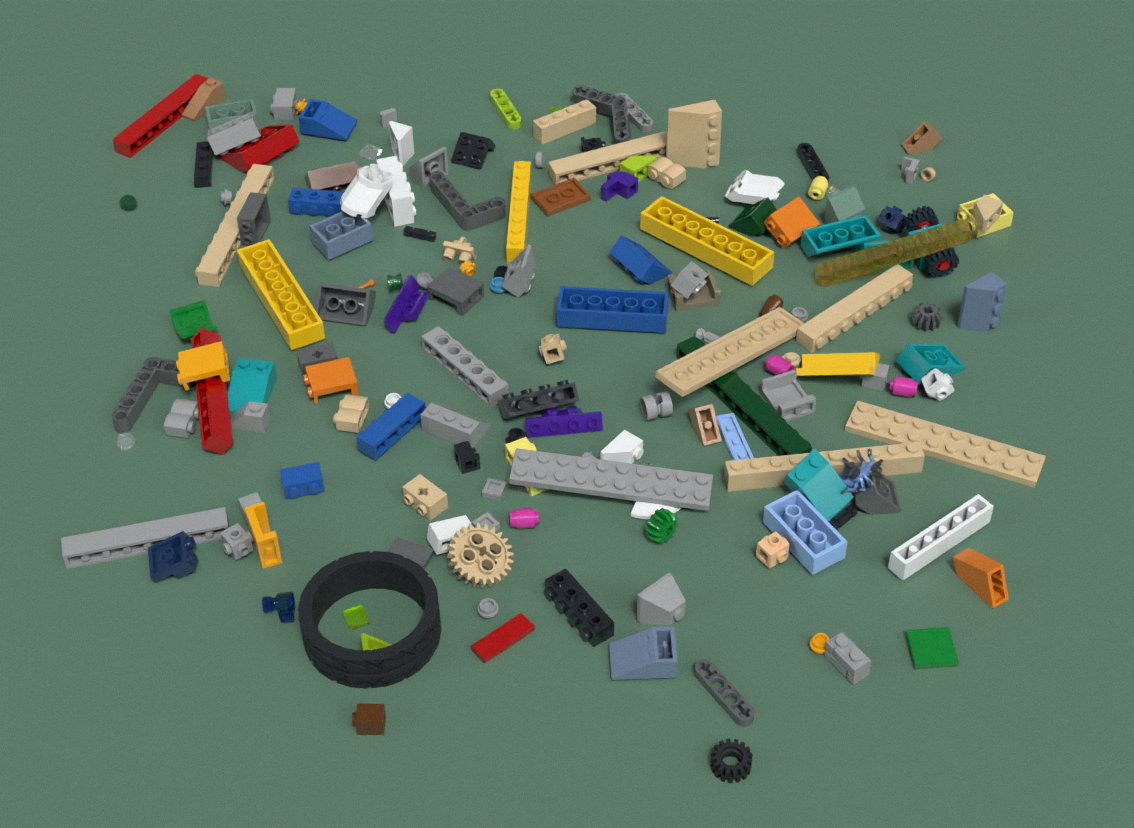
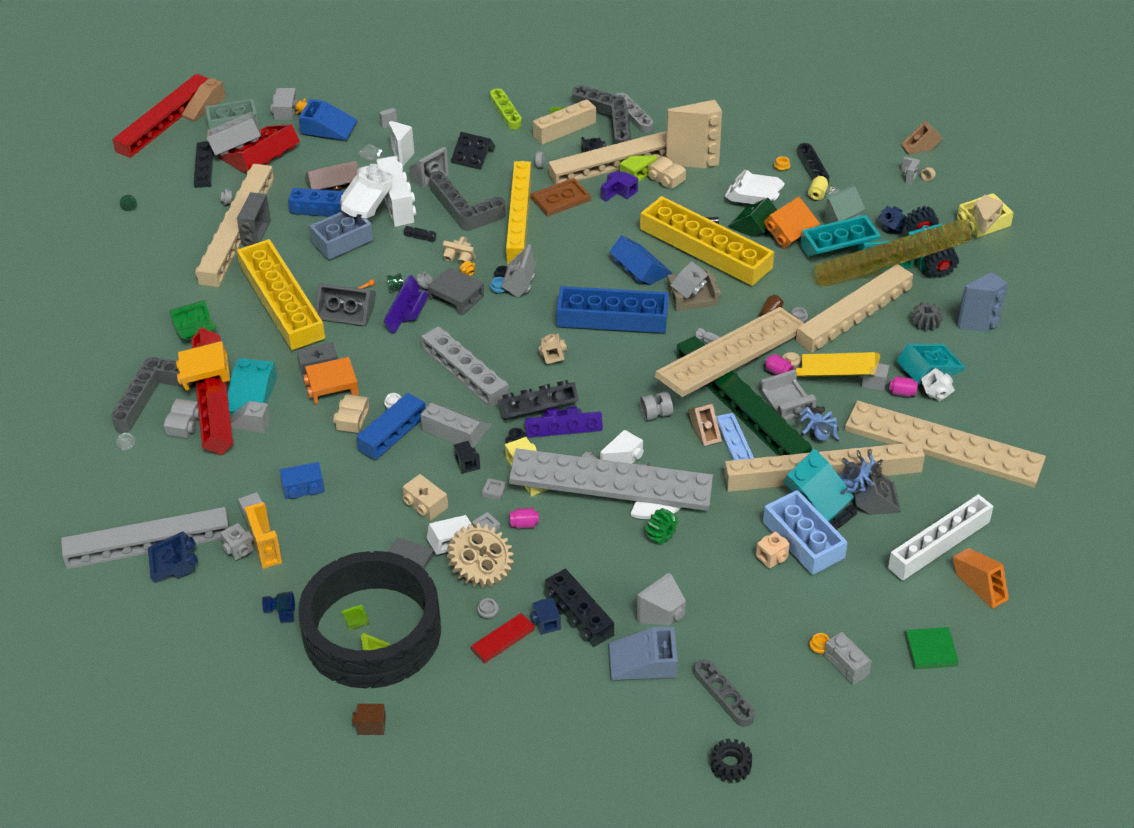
none -> dark blue brick [530,597,561,635]
none -> light orange plate [774,156,790,171]
none -> medium blue animal [795,403,840,441]

